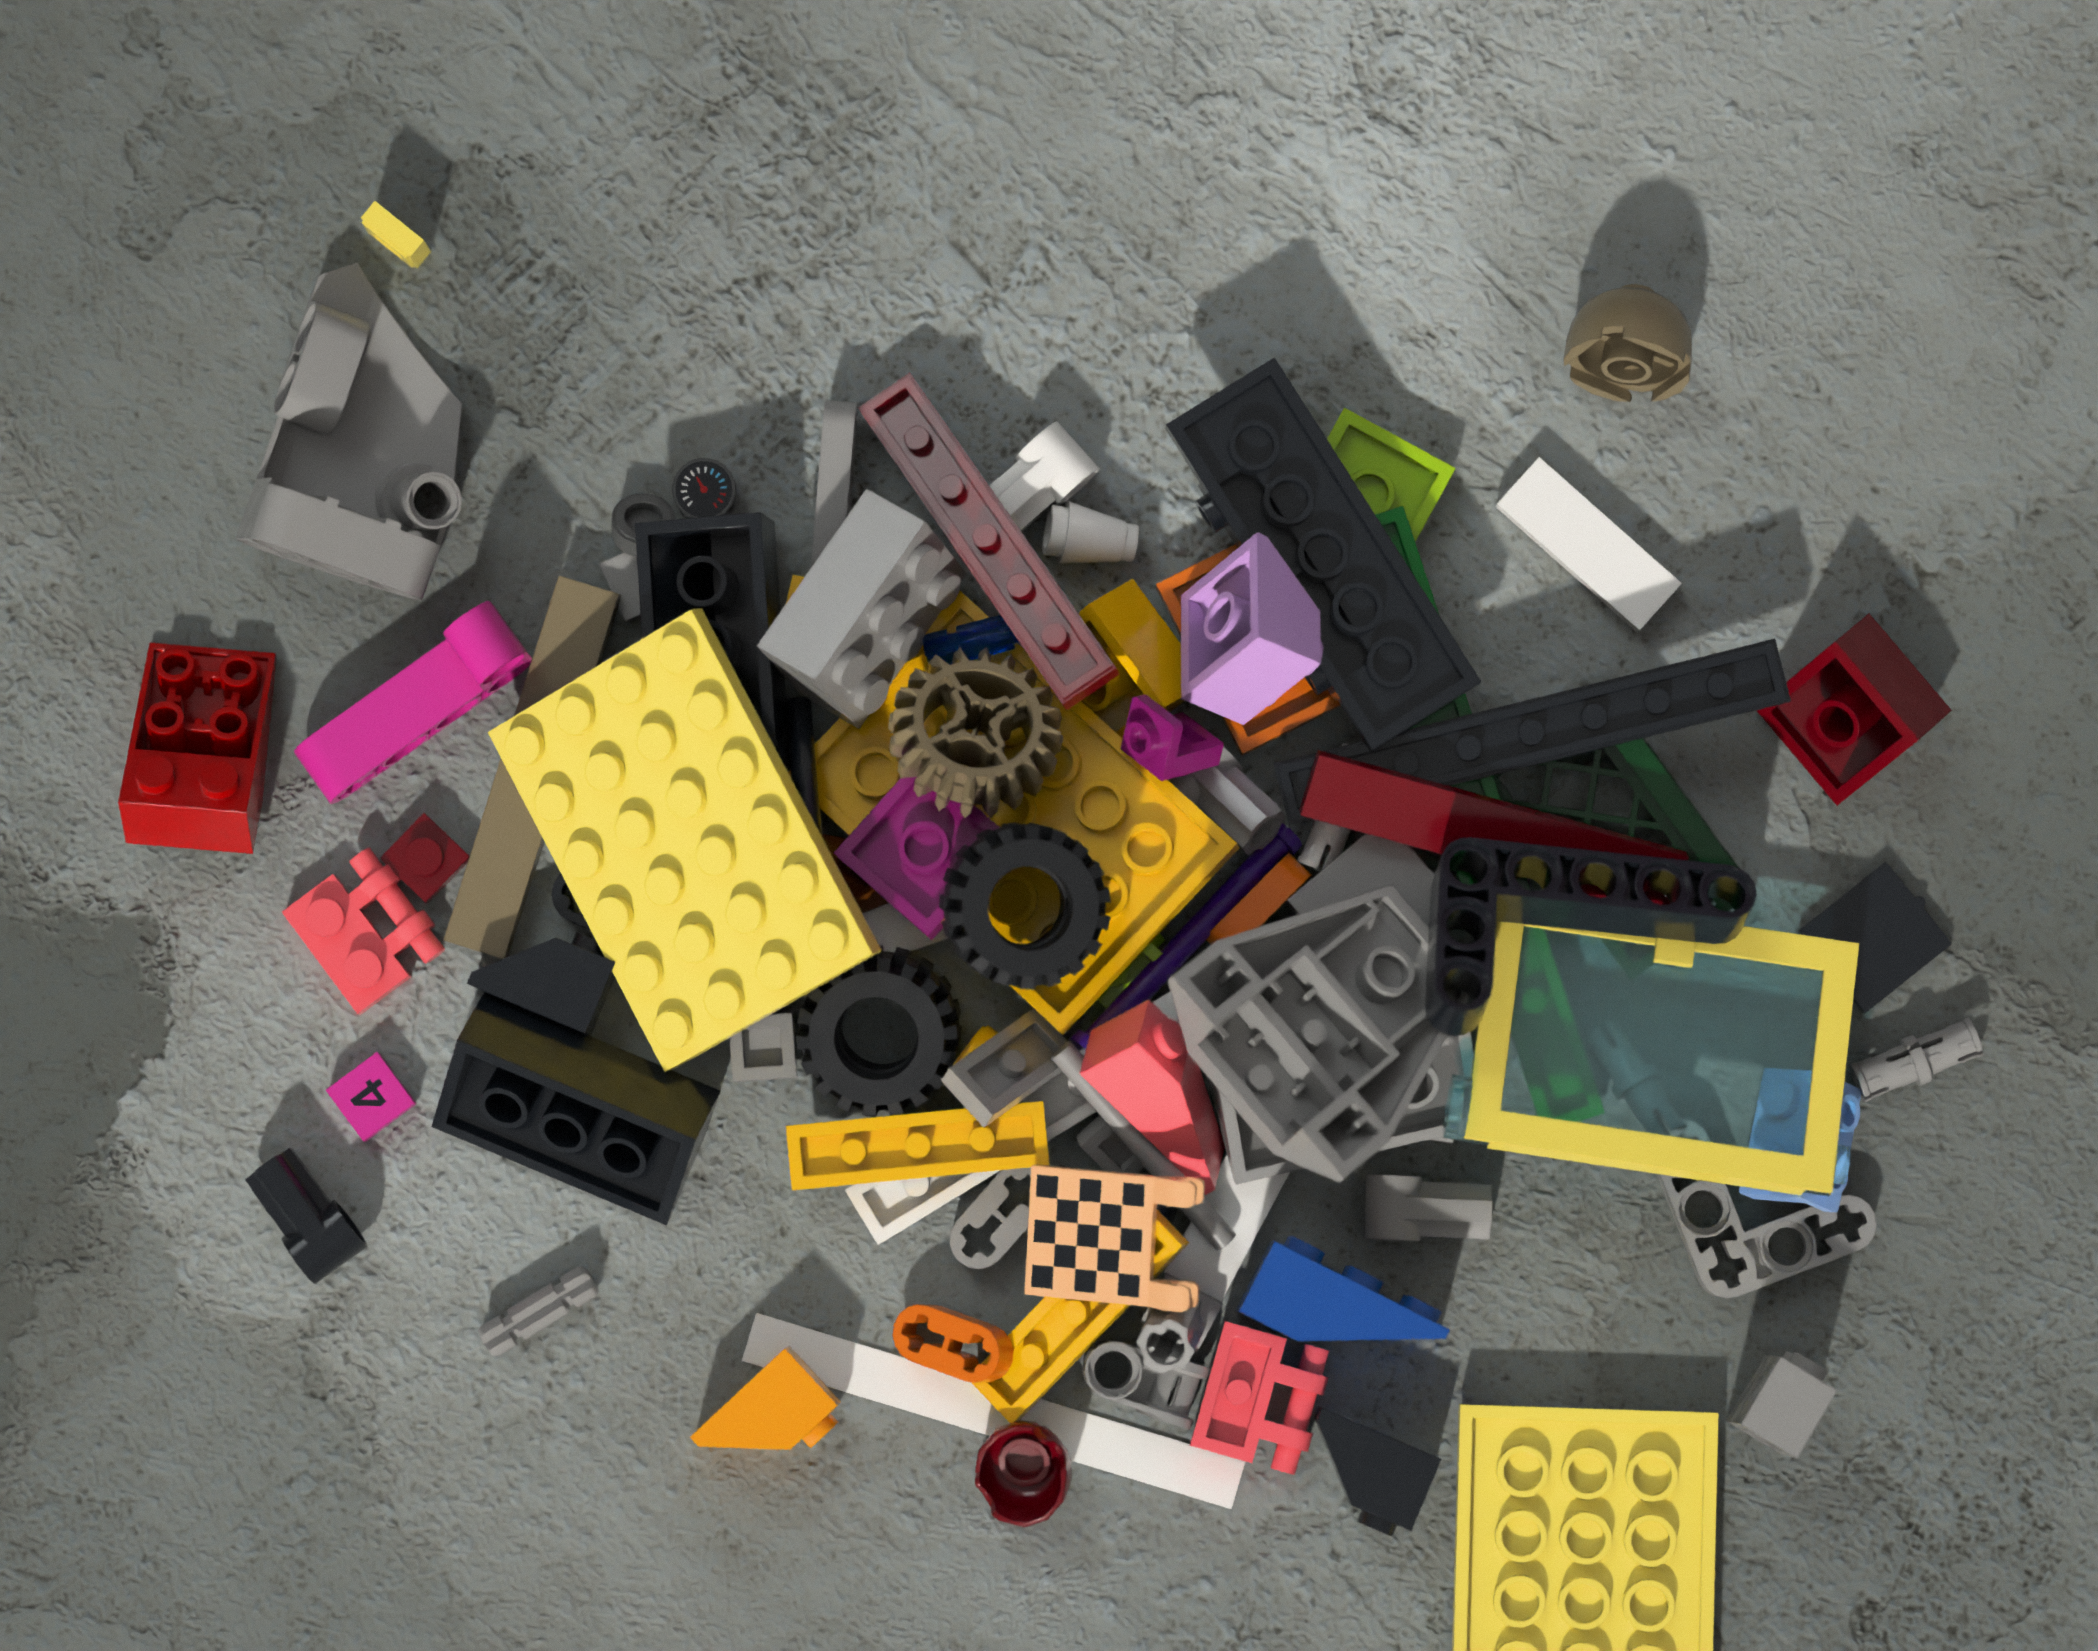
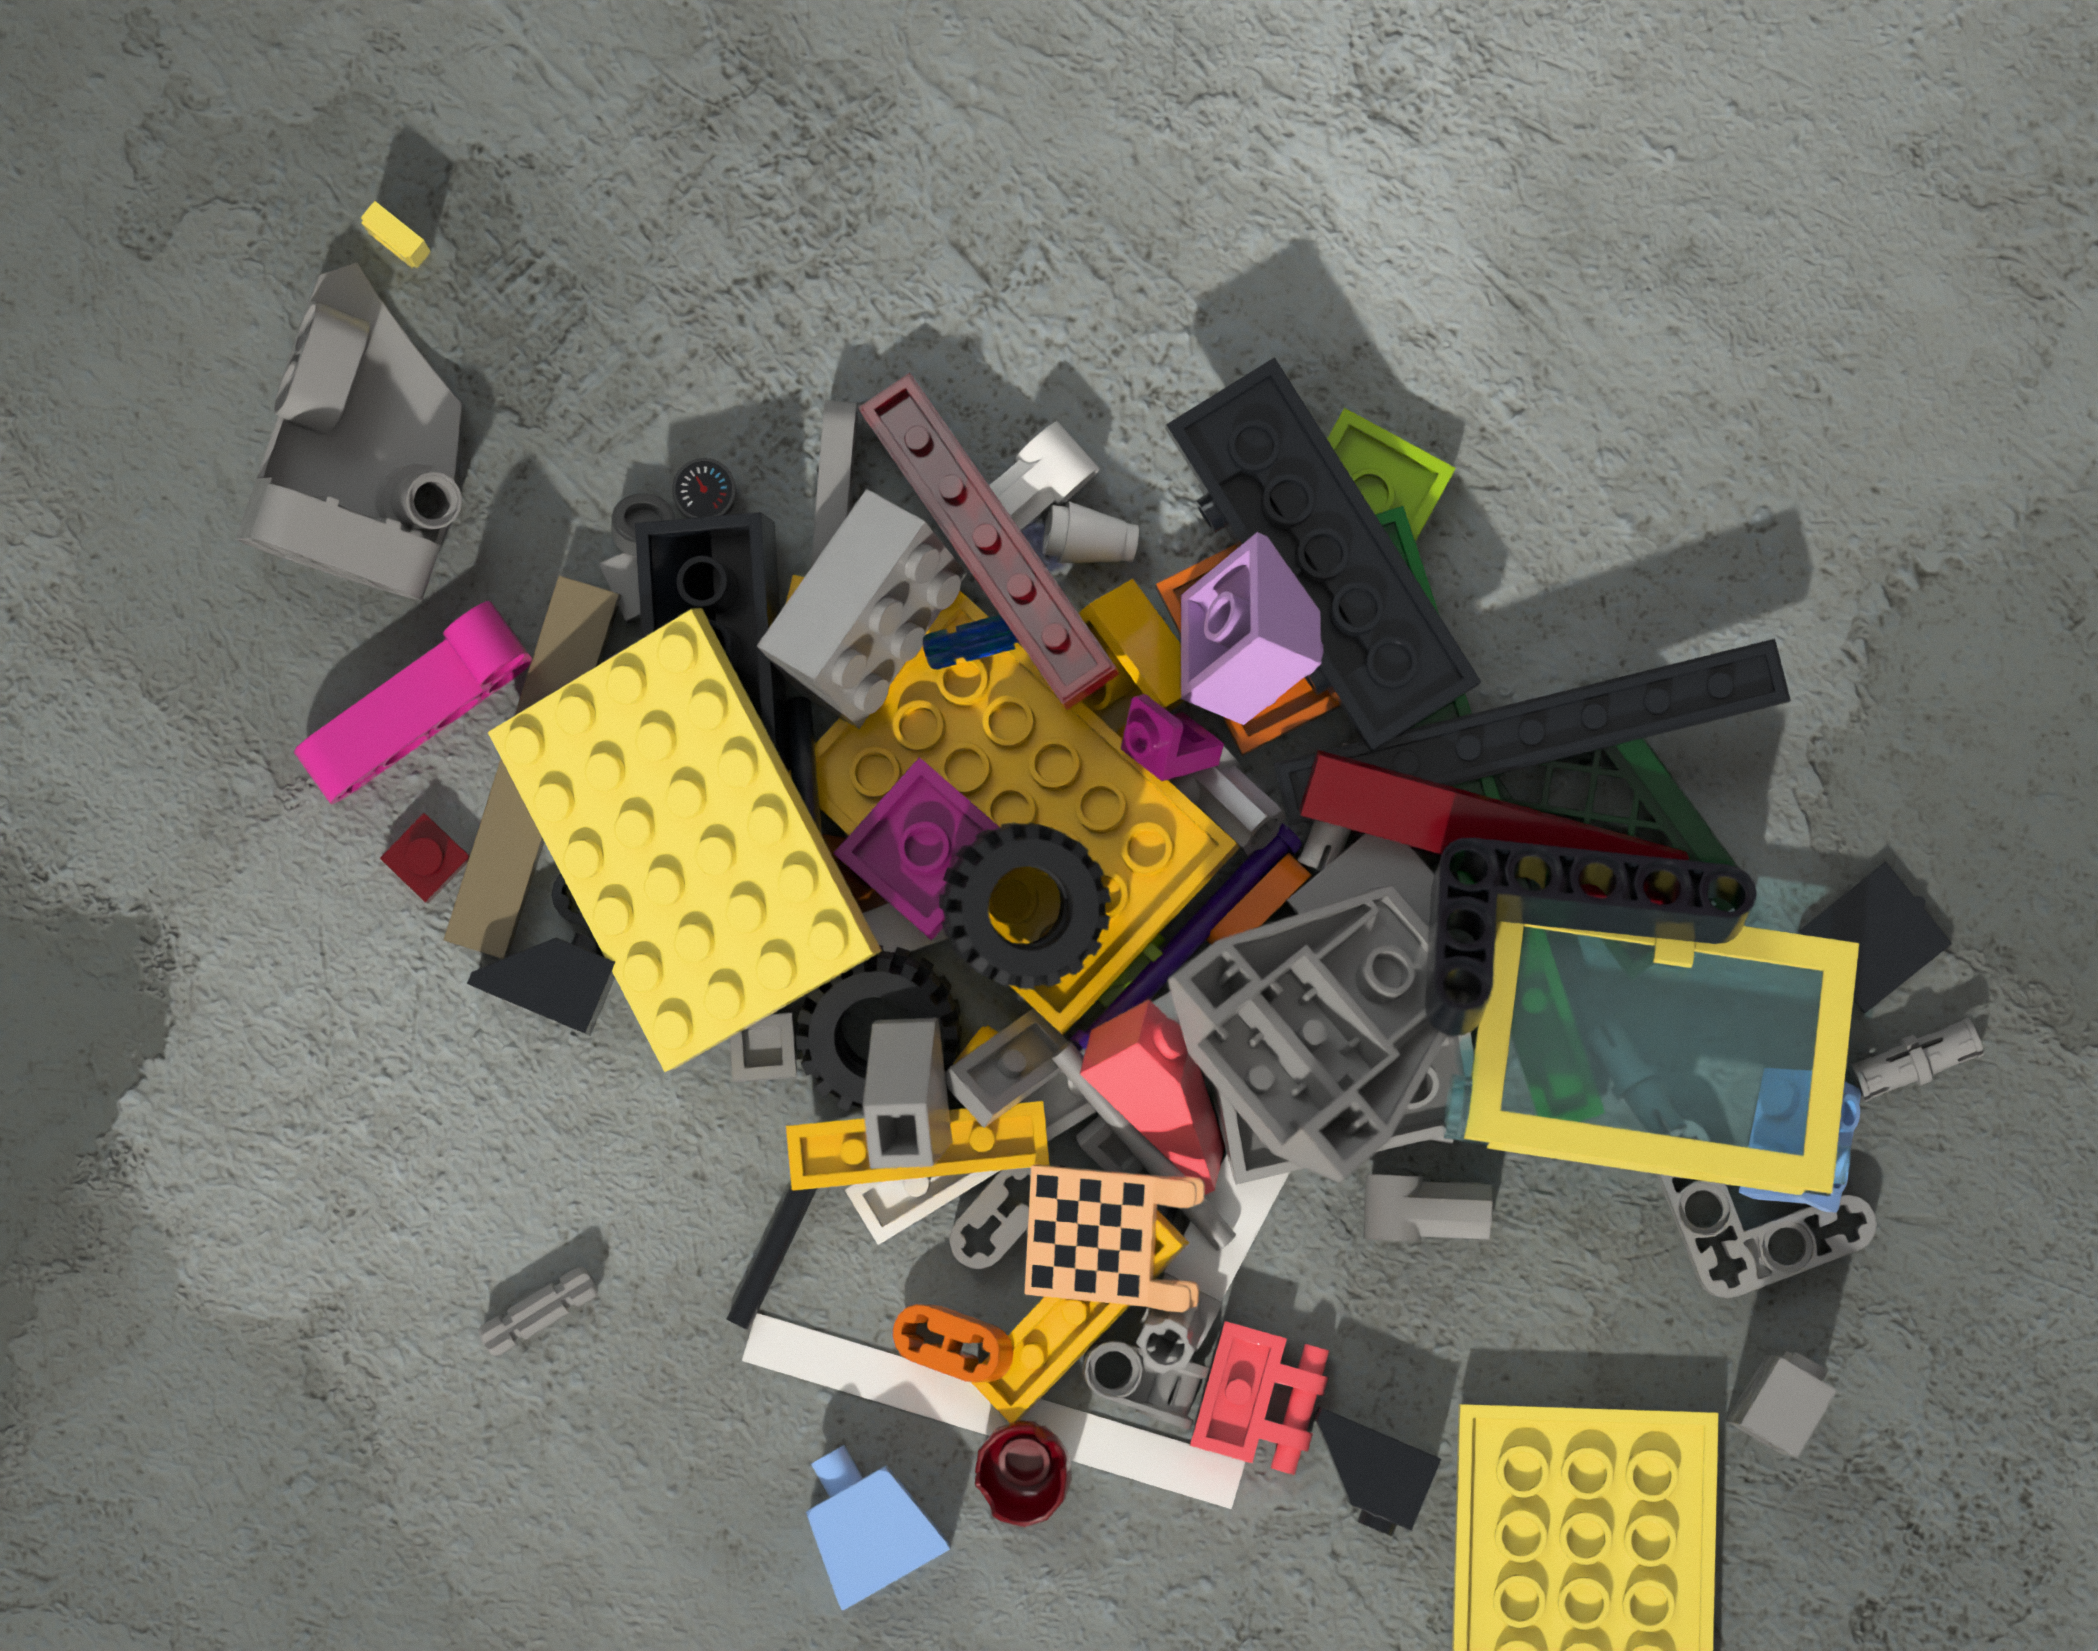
red slope [118,642,276,854] -> none
black piece [245,1148,368,1284] -> none
coral plate [282,847,445,1015] -> none
dark pink tile [326,1052,417,1142] -> none
black slope [431,992,720,1226] -> none
light orange slope [690,1346,841,1450] -> none
dark tan gear [888,647,1063,819] -> none
blue slope [1235,1236,1450,1341] -> none
white tile [1495,457,1682,633] -> none
dark tan cylinder [1564,284,1692,402] -> none
dark red slope [1757,613,1952,805] -> none
none -> black bar [726,1186,818,1330]
none -> light blue torso [806,1445,951,1611]
none -> light grey slope [863,1018,952,1168]

